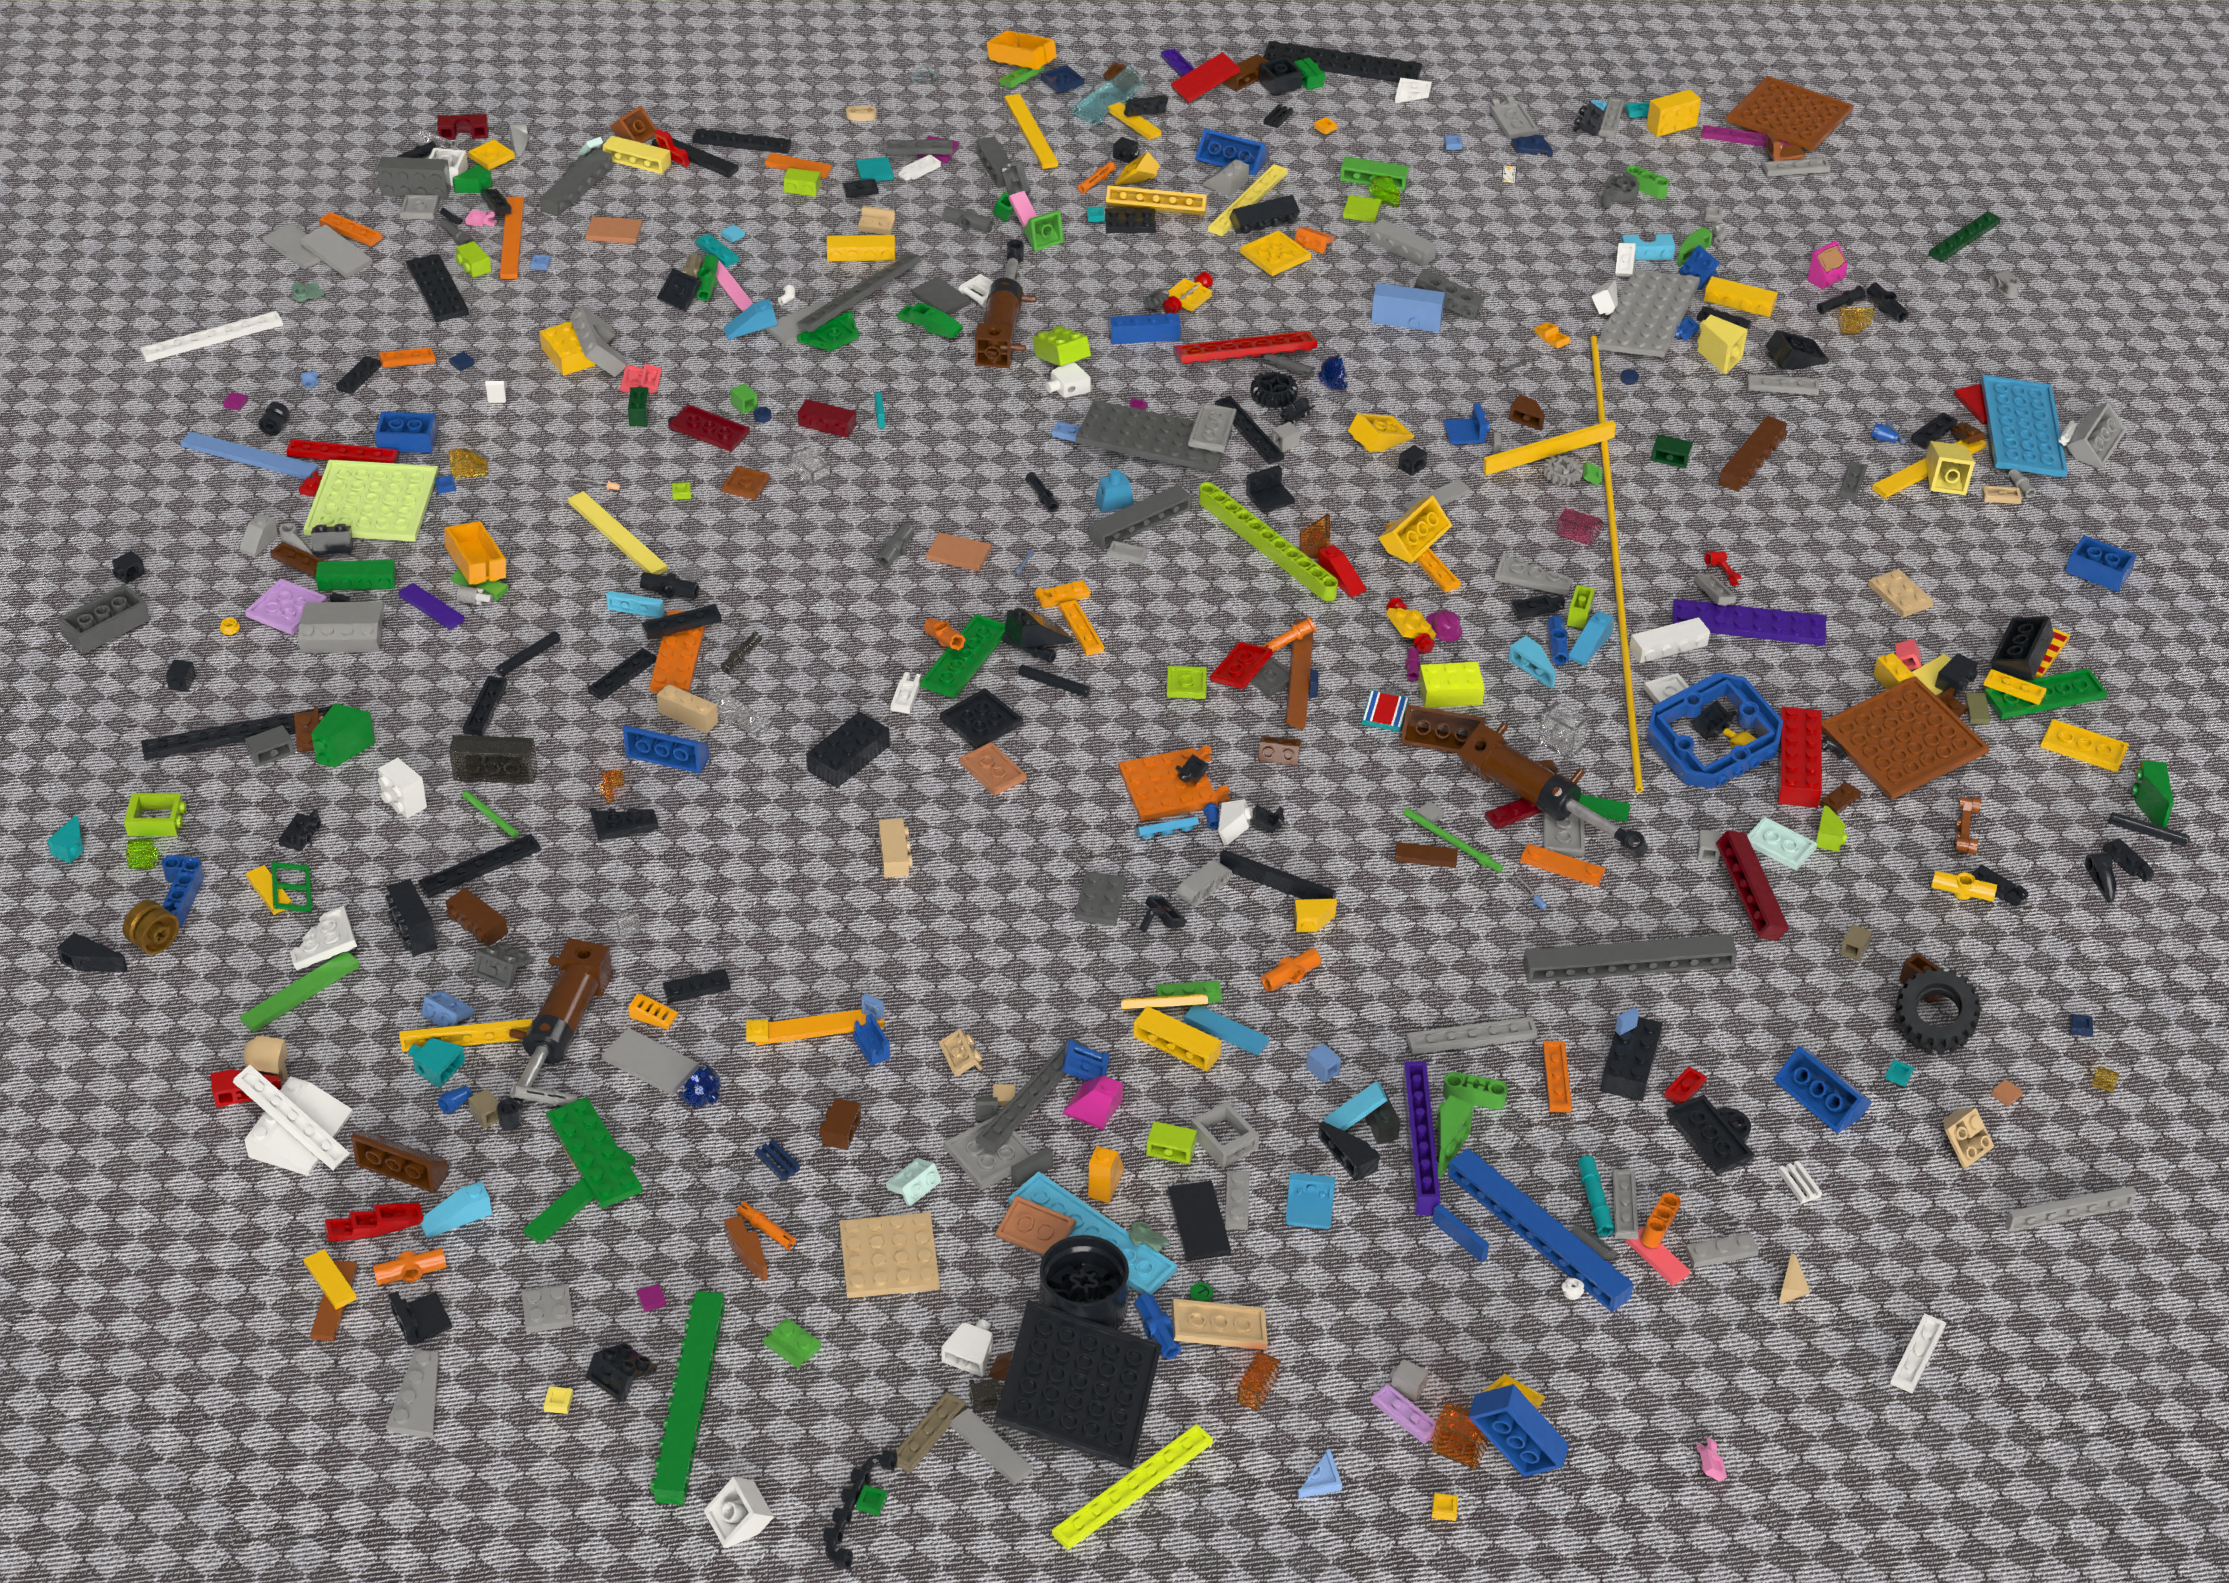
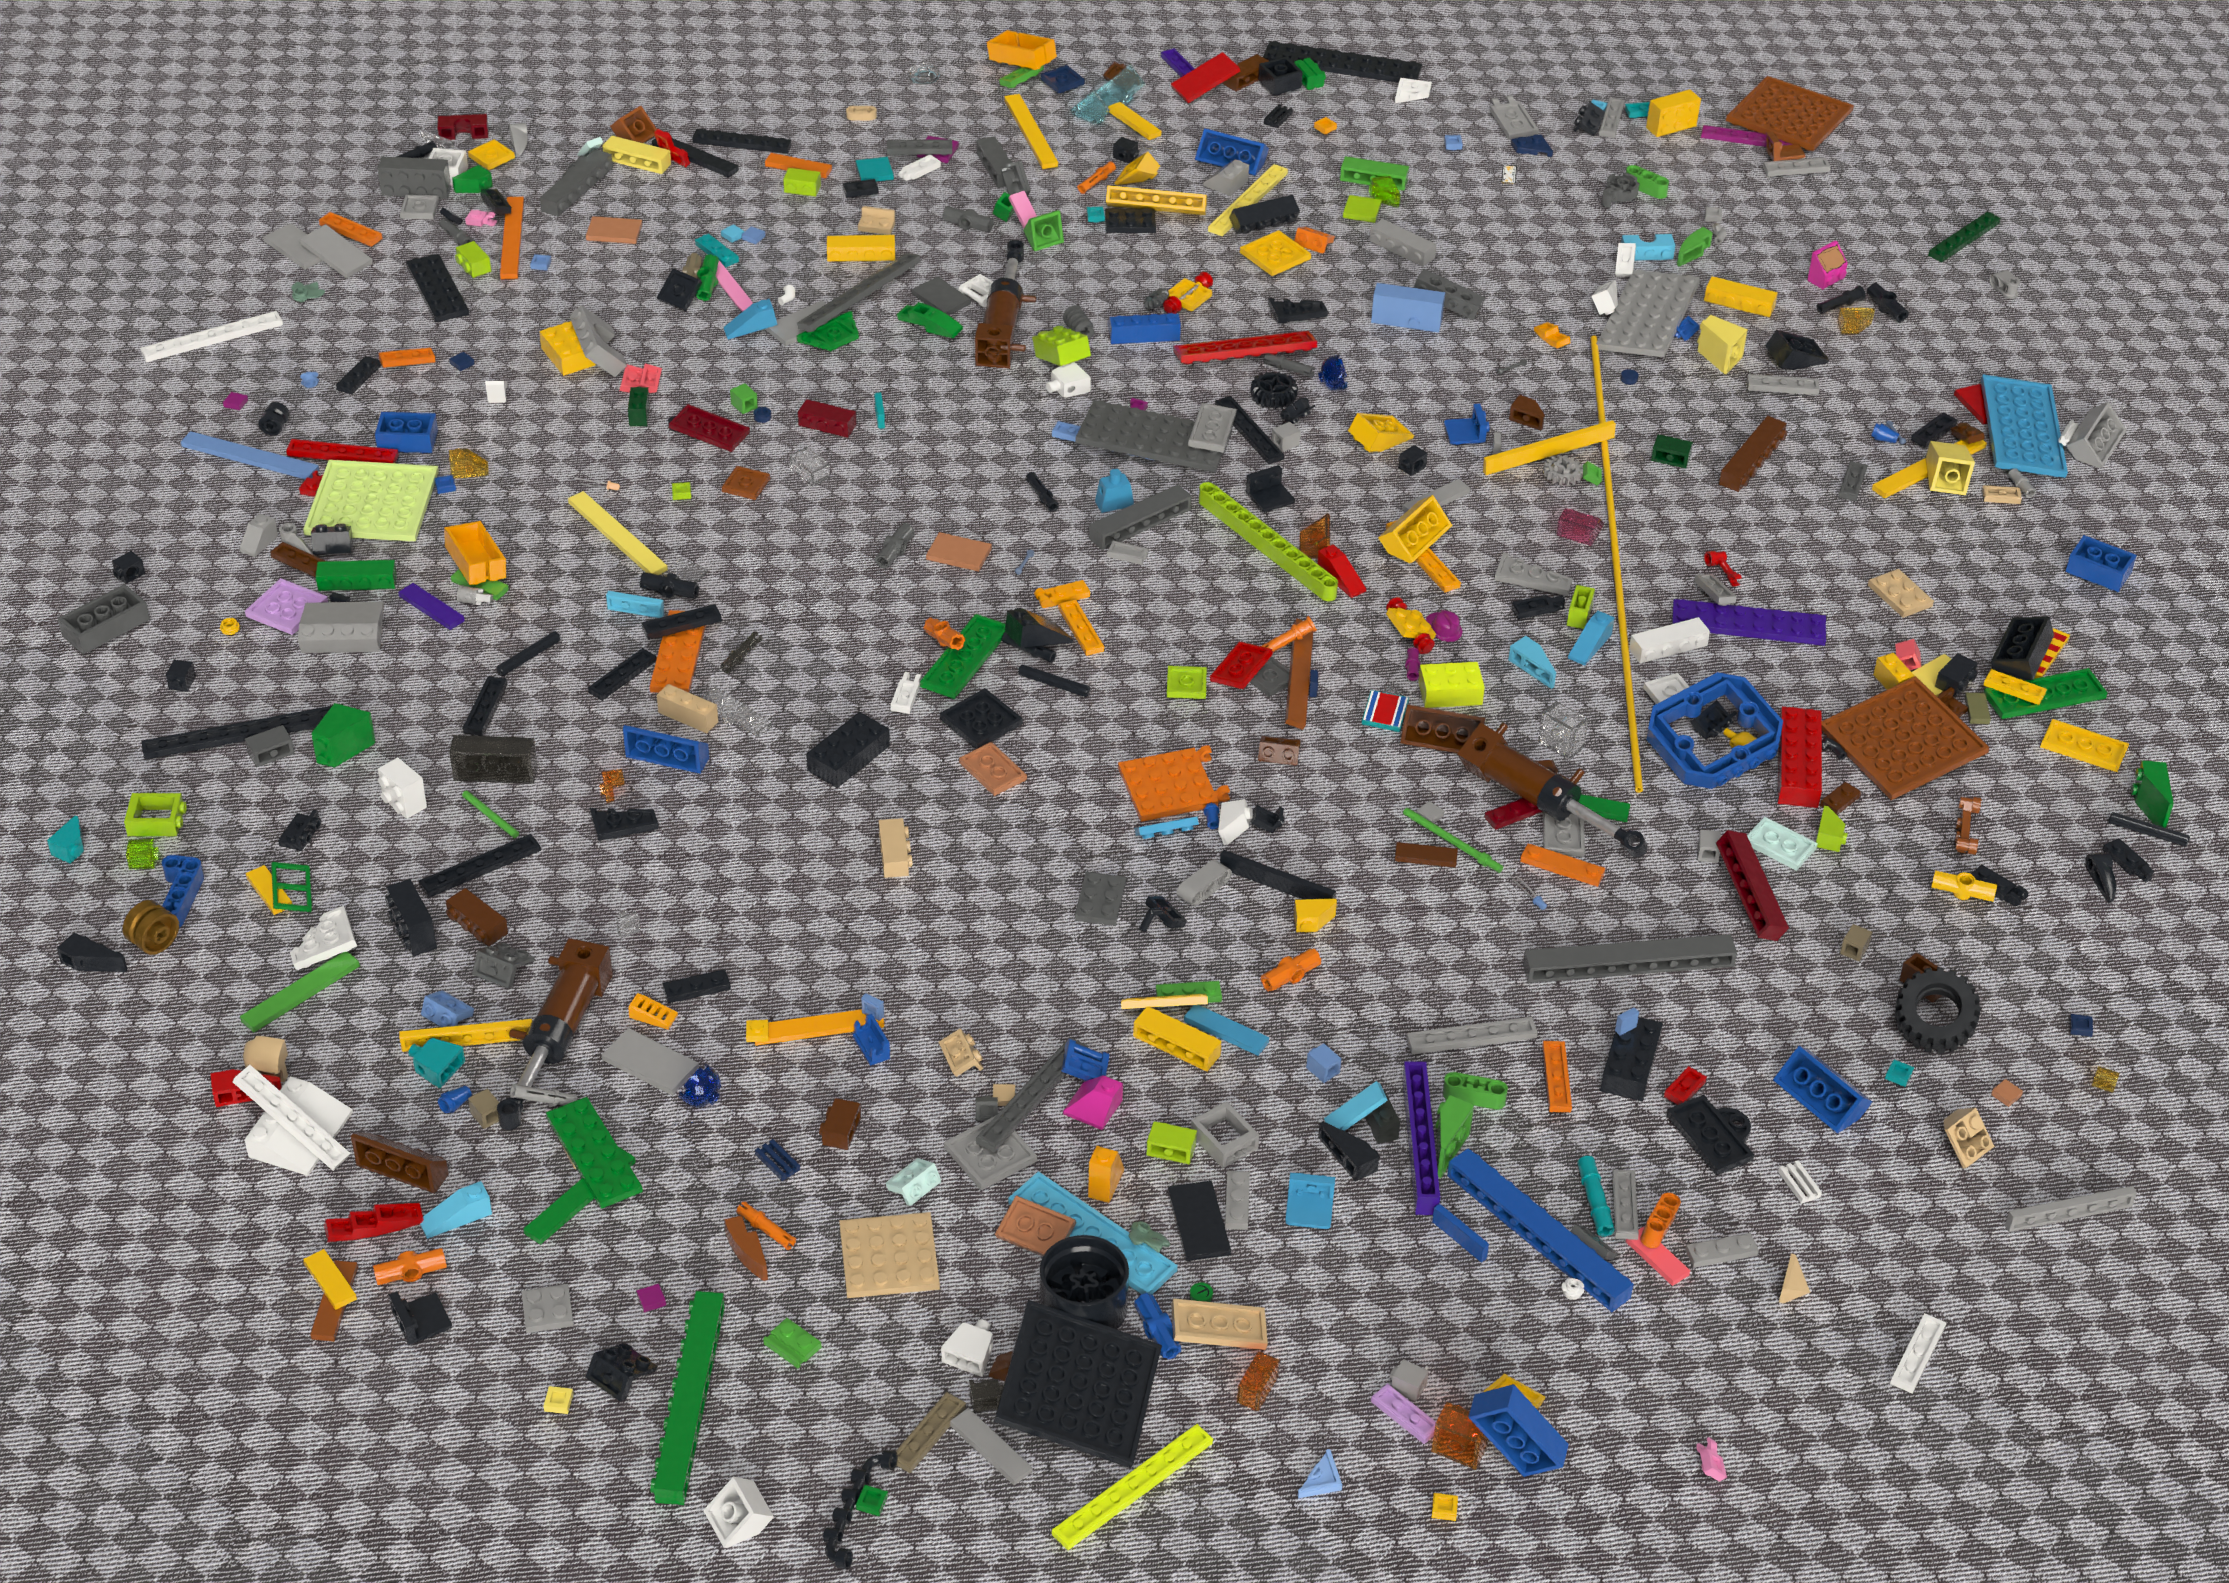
reddish brown bracket [294,706,323,752] -> none
light grey wing [386,1349,439,1438] -> none
dark grey tile [1011,1147,1054,1187] -> none
black plate [1124,95,1169,117] -> none
black bracket [1175,754,1210,785] -> none
blue piece [1547,615,1569,665] -> none
blue bracket [1678,245,1720,290] -> none
black plate [1696,306,1752,330] -> none
none -> medium blue tile [742,226,765,244]
none -> dark grey piece [1063,305,1095,340]
none -> black wing [1268,298,1328,323]

